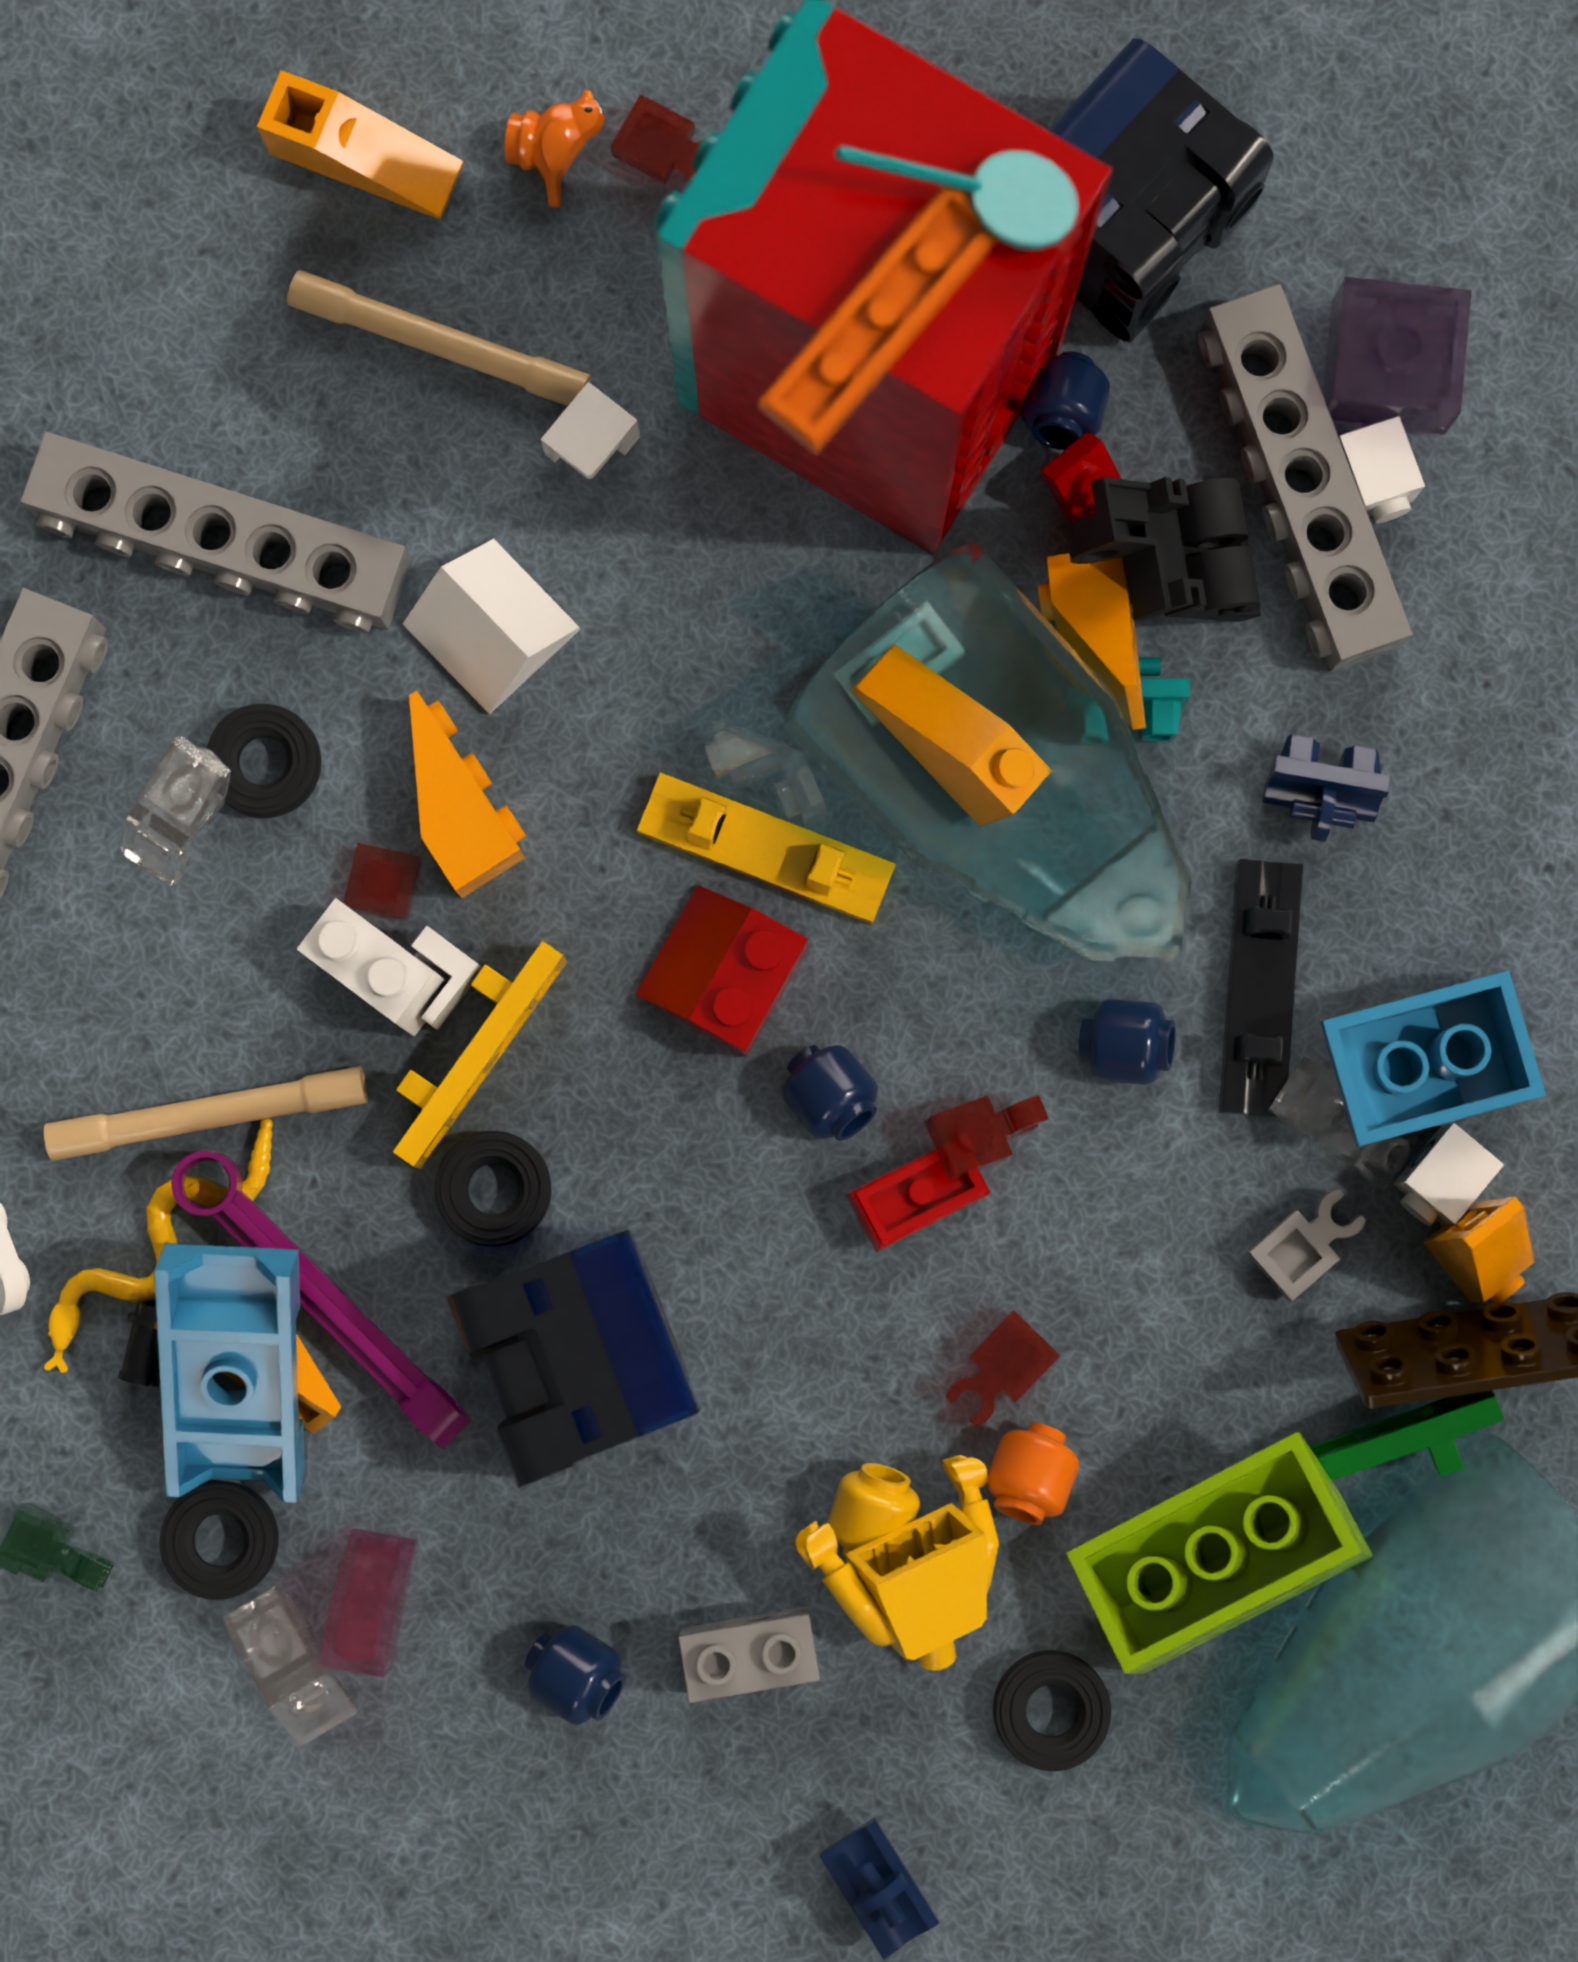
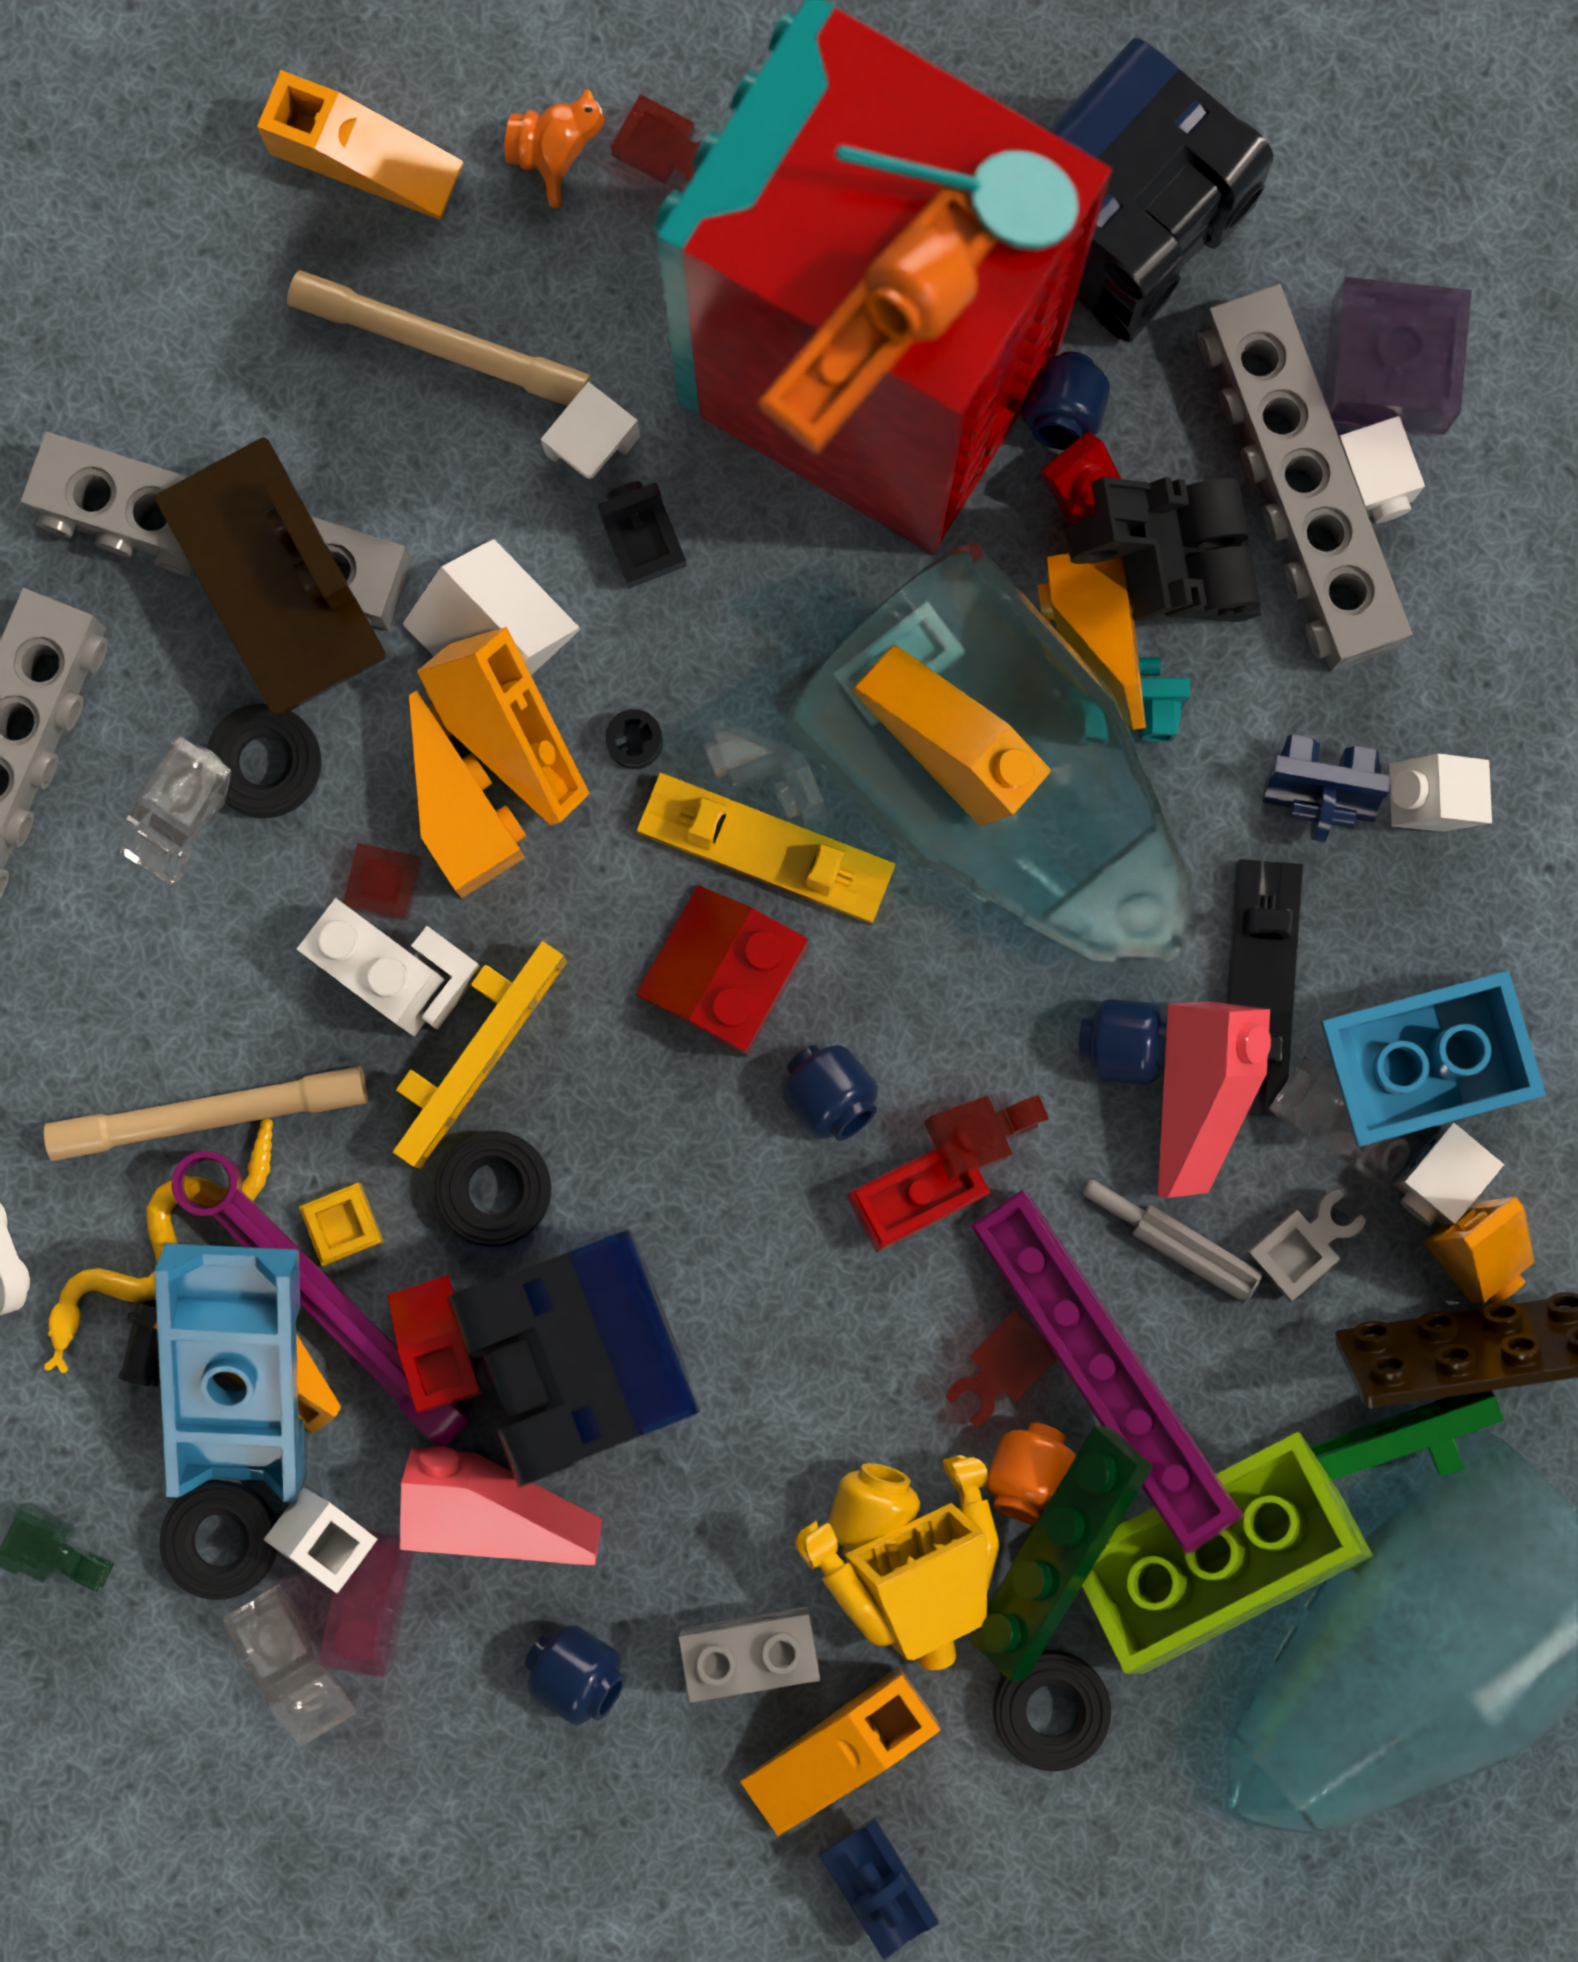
none -> dark brown bracket [155,437,386,717]
none -> white brick [263,1487,378,1594]
none -> yellow tile [299,1183,384,1266]
none -> red slope [387,1275,482,1414]
none -> coral slope [400,1446,602,1566]
none -> light orange slope [417,626,590,825]
none -> black bracket [598,481,687,589]
none -> black bush [606,709,663,769]
none -> light orange slope [740,1666,941,1836]
none -> orange head [865,226,977,341]
none -> dark green plate [968,1426,1154,1681]
none -> magenta tile [971,1189,1244,1554]
none -> light grey axle [1083,1179,1263,1304]
none -> coral slope [1158,1001,1271,1198]
none -> white brick [1389,754,1492,831]

